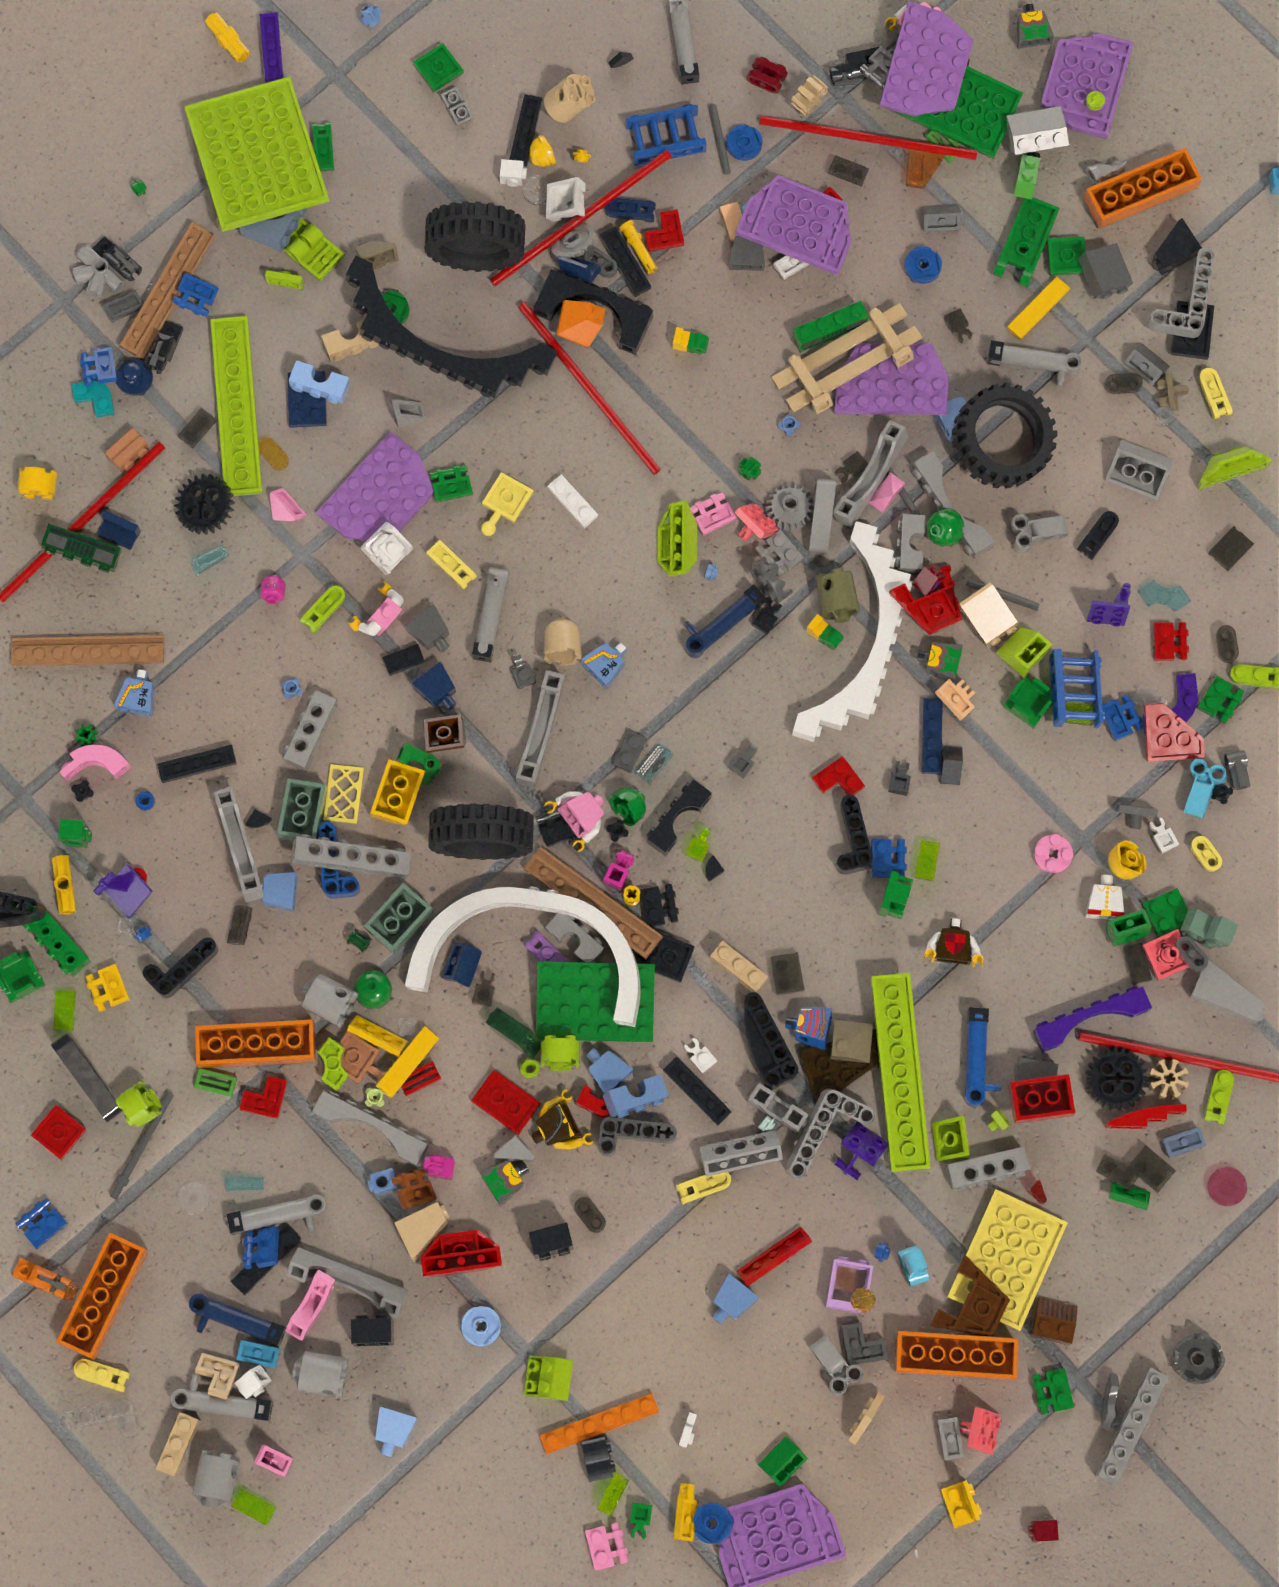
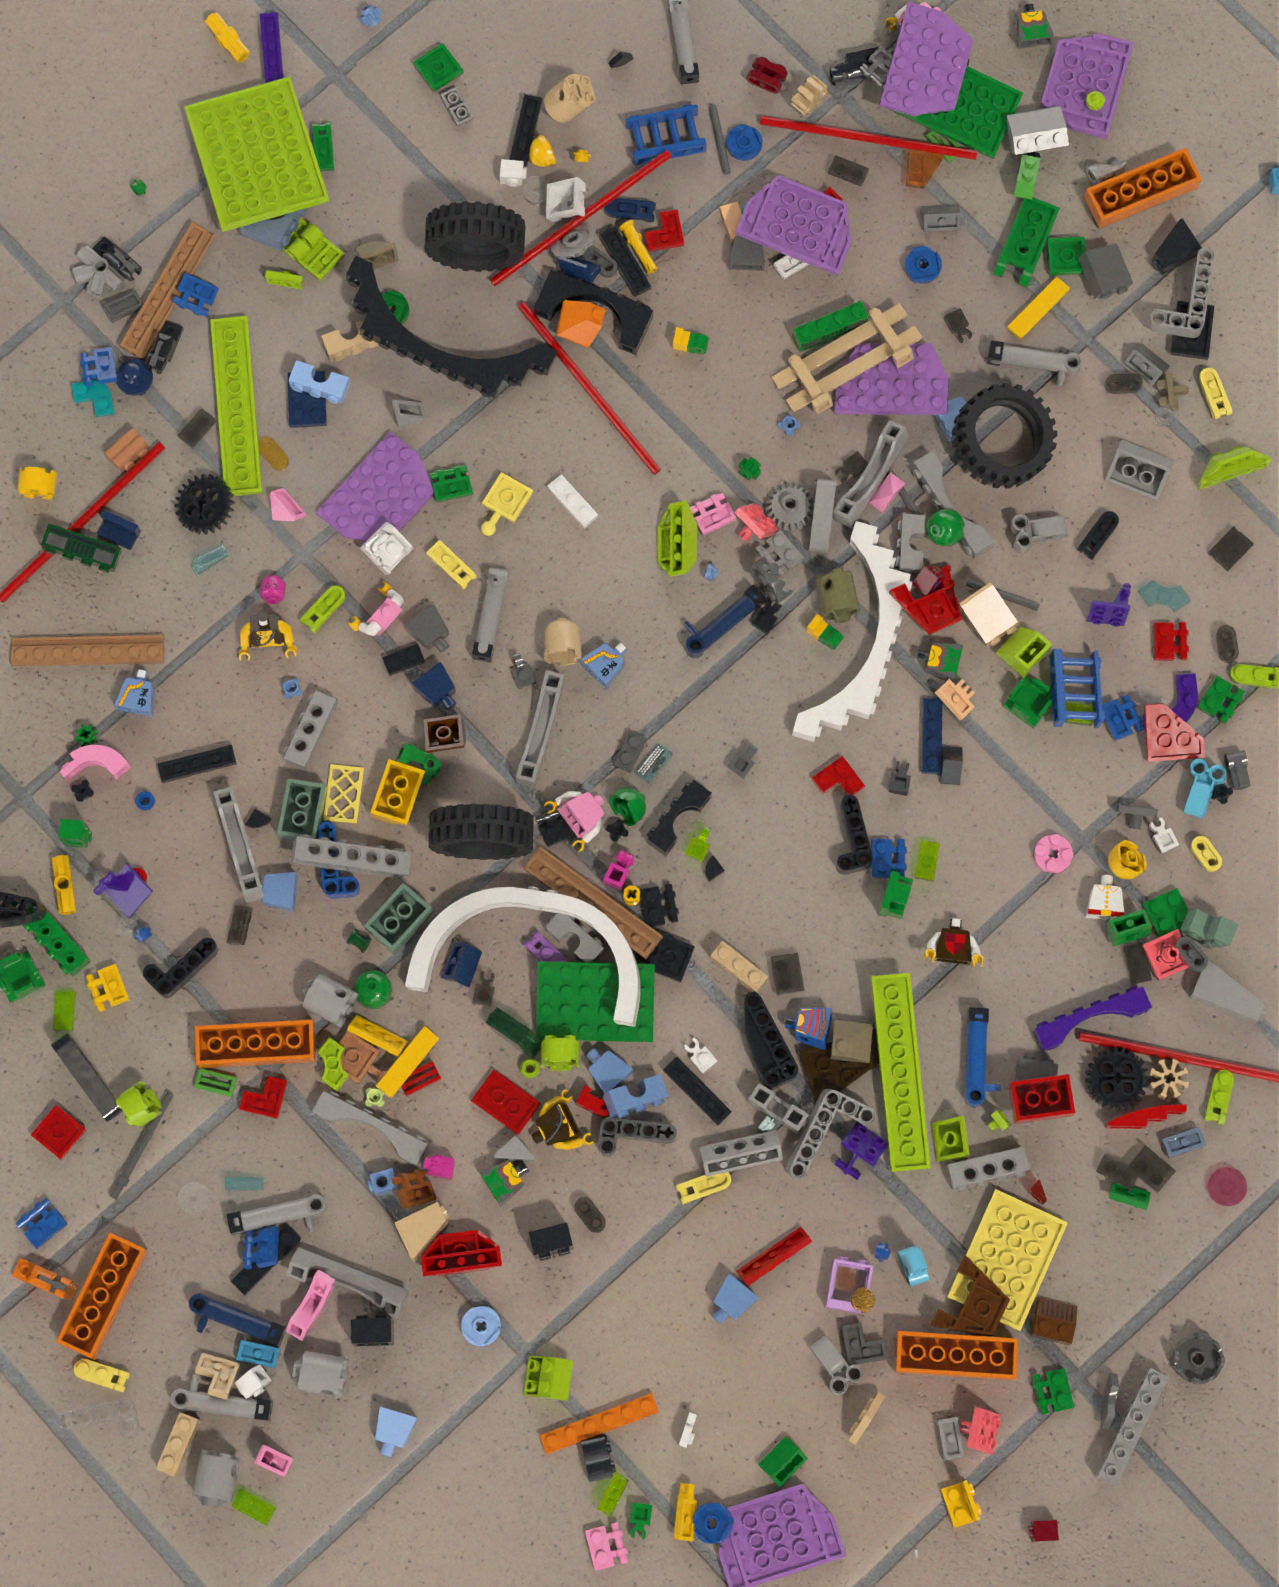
none -> torso [238,612,298,661]

